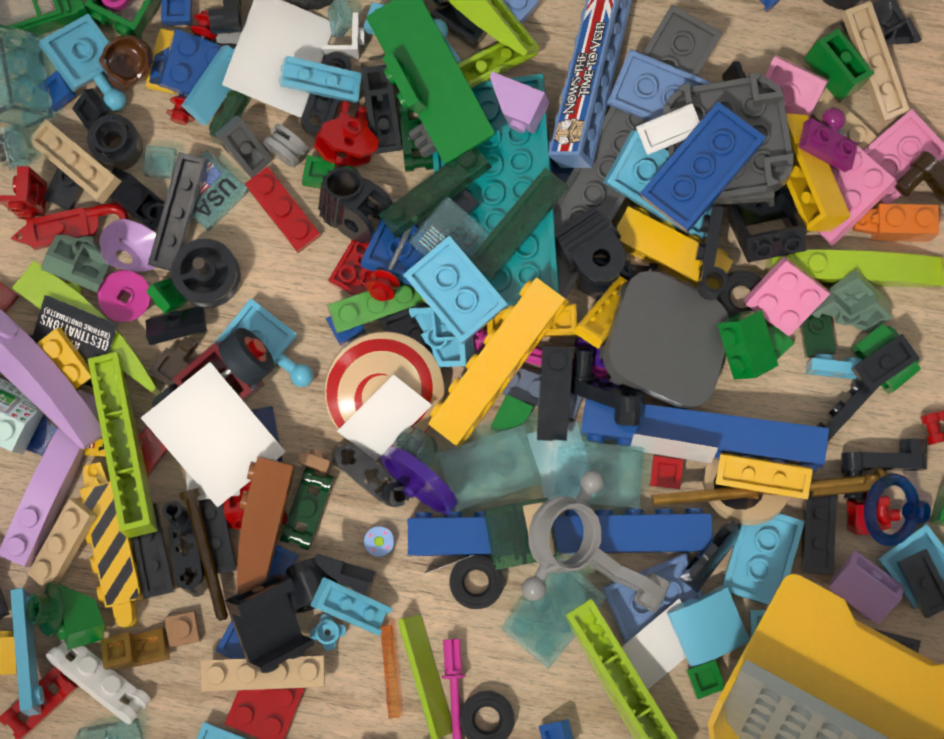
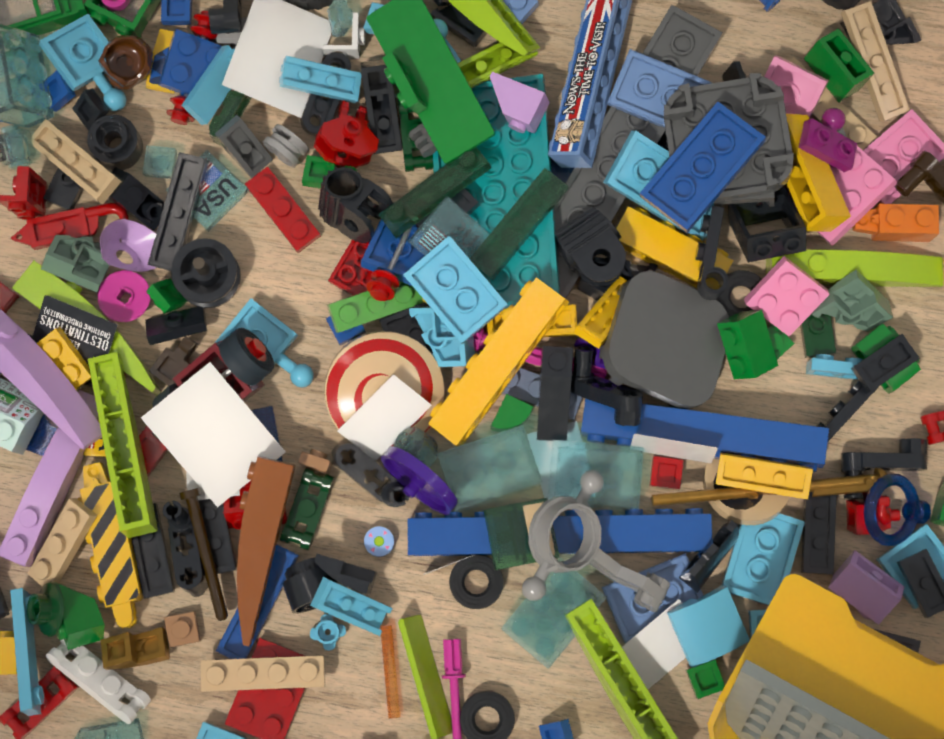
black panel [224,573,315,673] -> none
white tile [636,103,700,155] -> none

